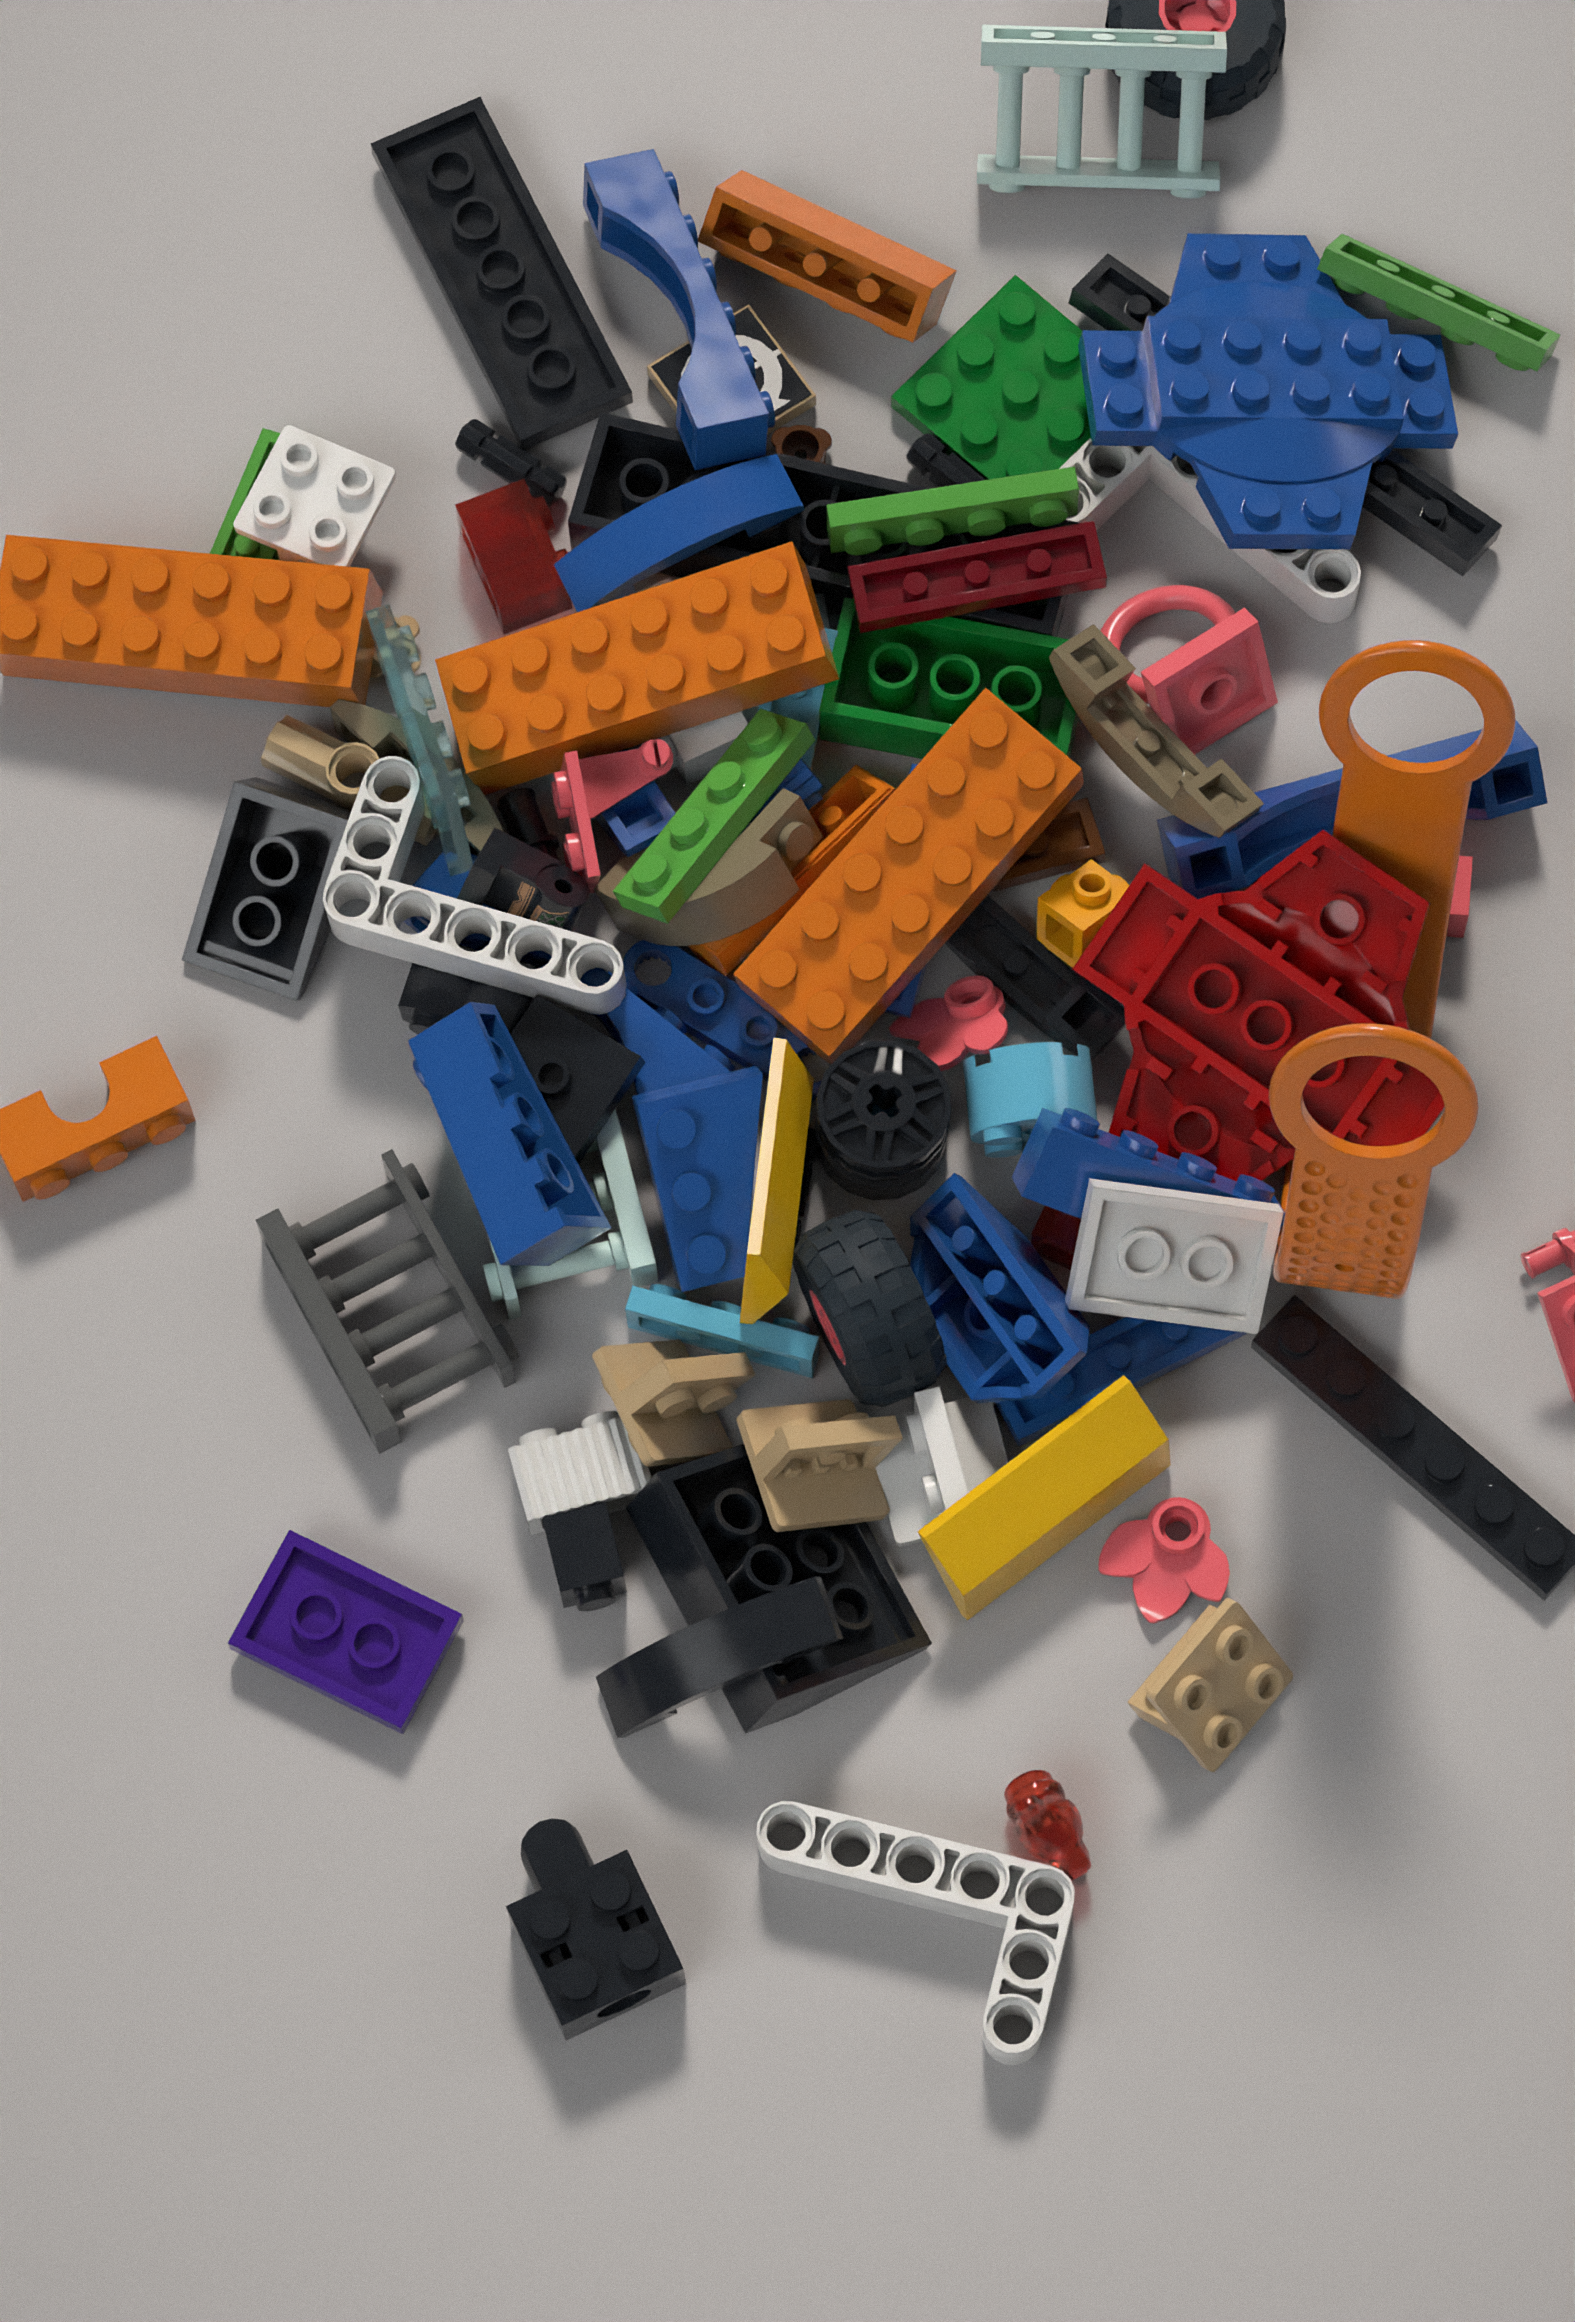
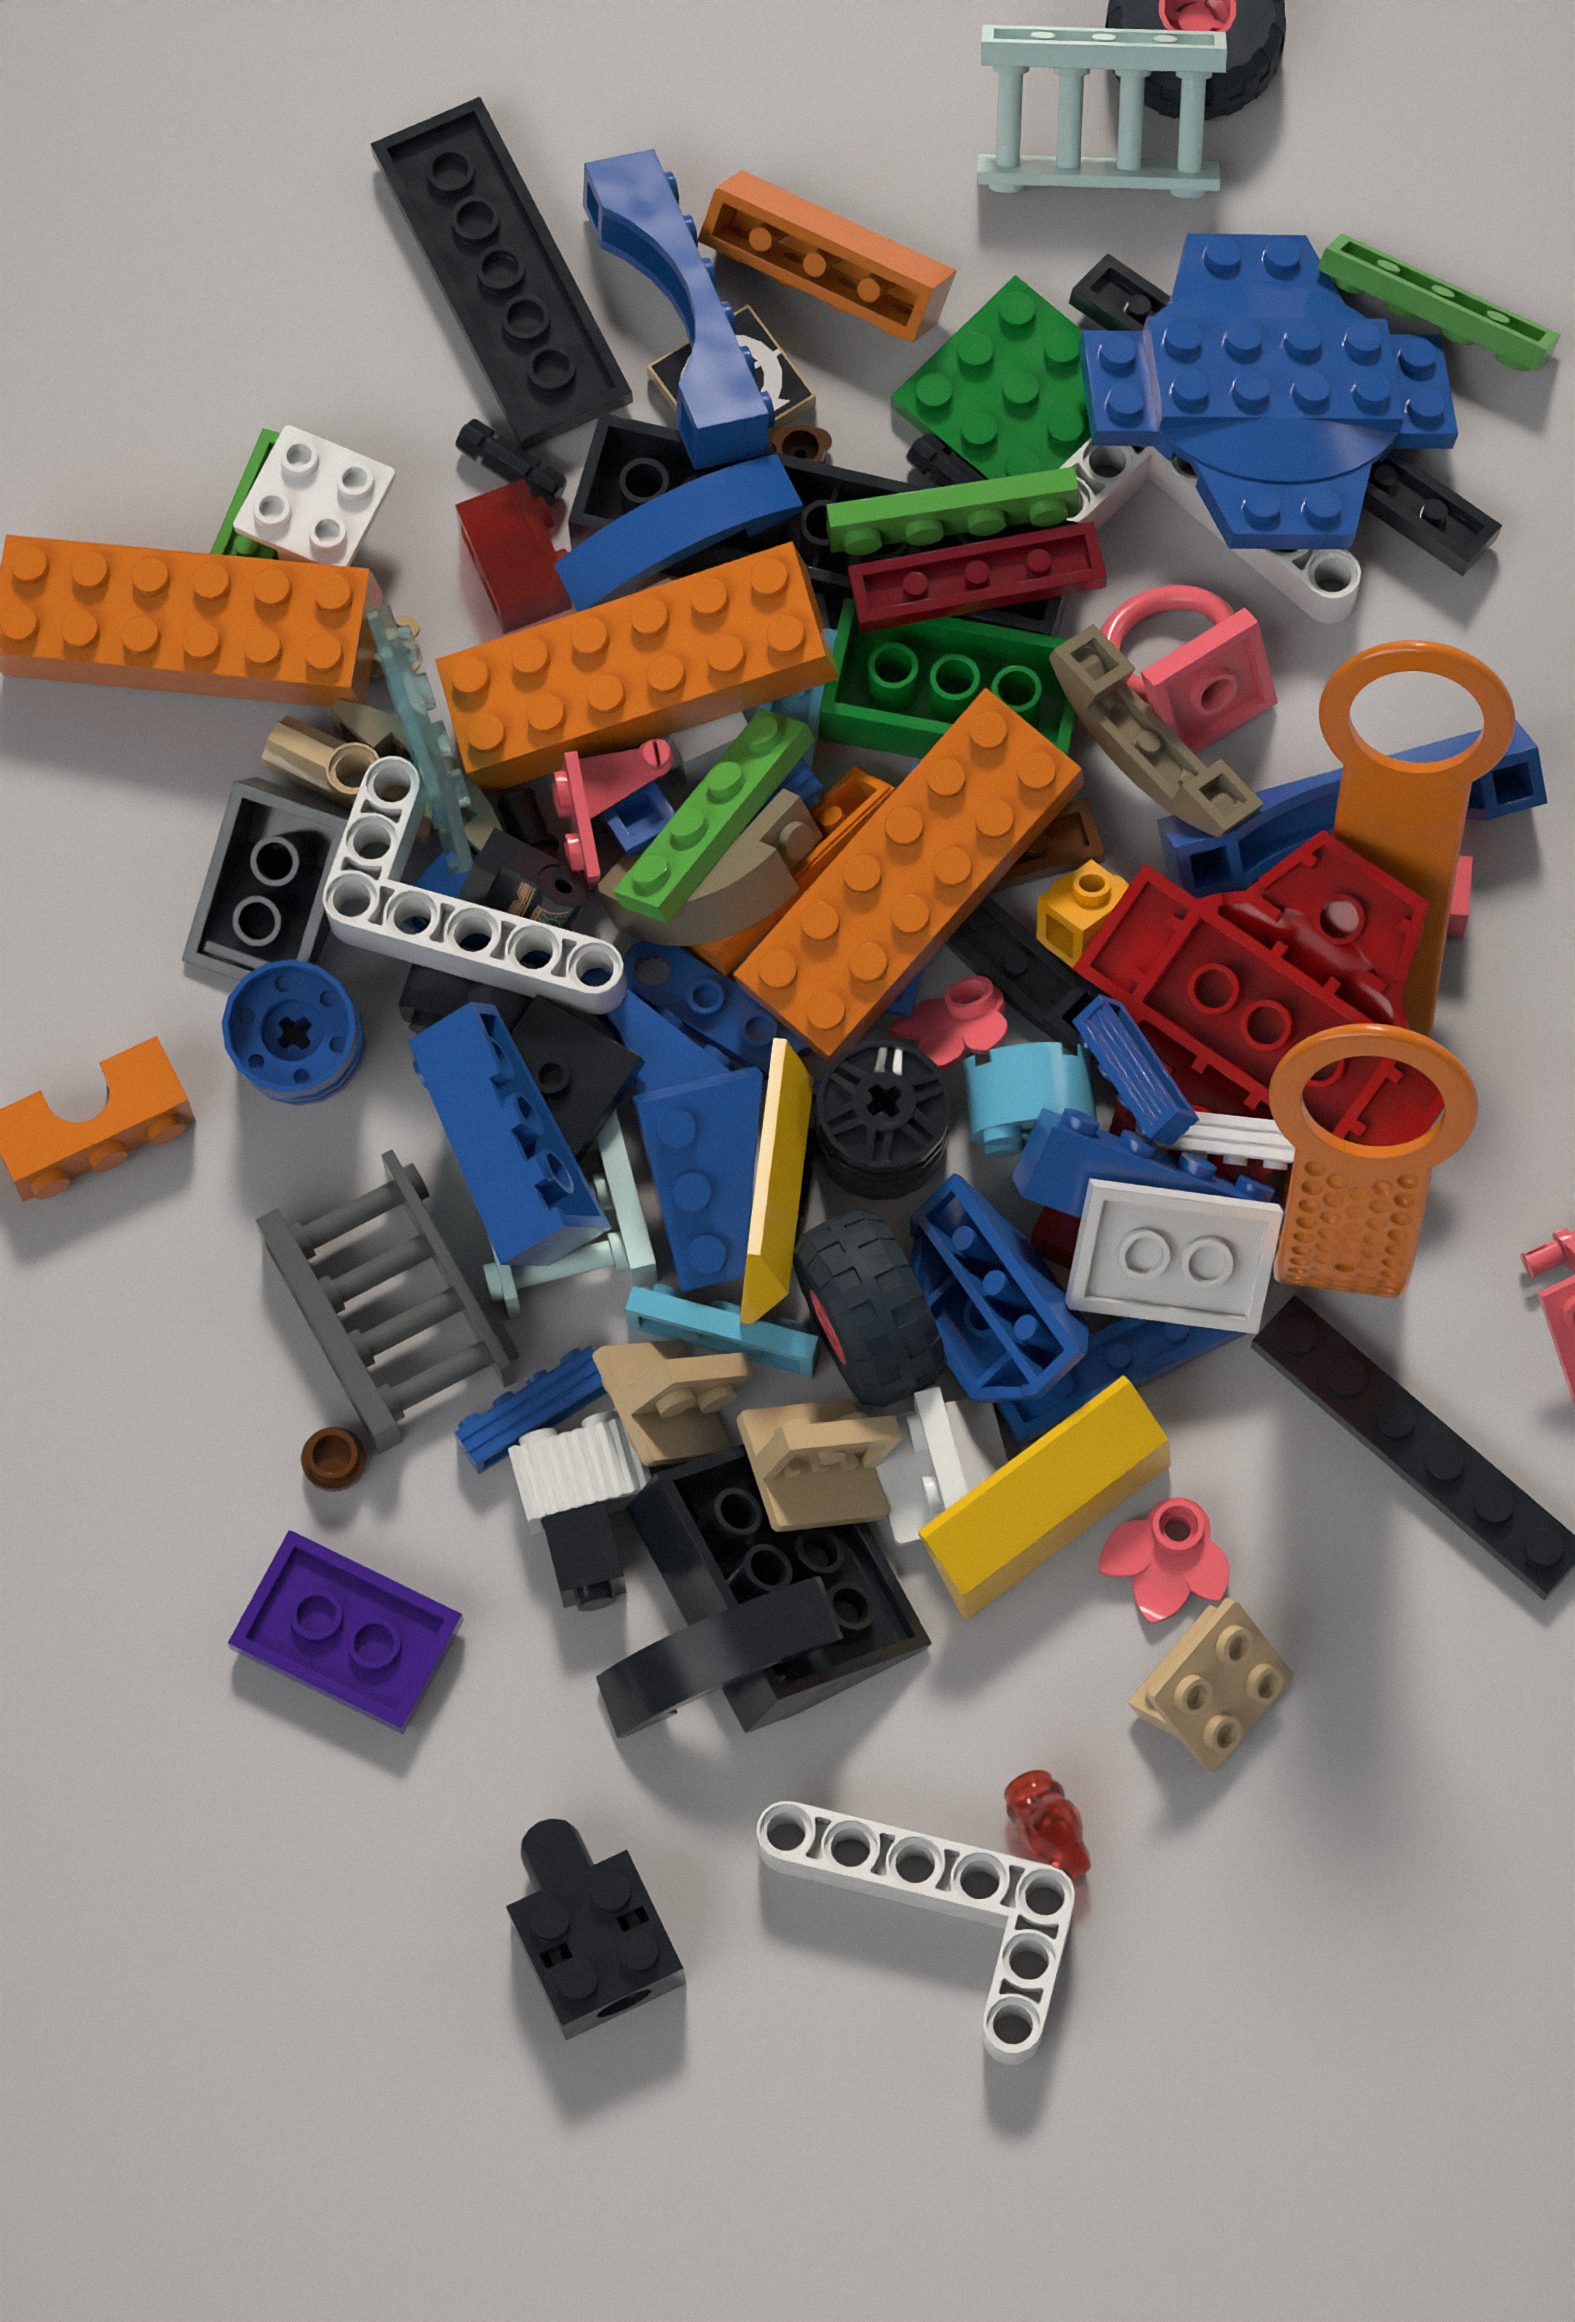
none -> blue wheel [221,959,366,1106]
none -> reddish brown plate [301,1427,366,1492]
none -> blue piece [454,1346,607,1475]
none -> blue piece [1072,994,1199,1146]
none -> white piece [1135,1111,1295,1170]

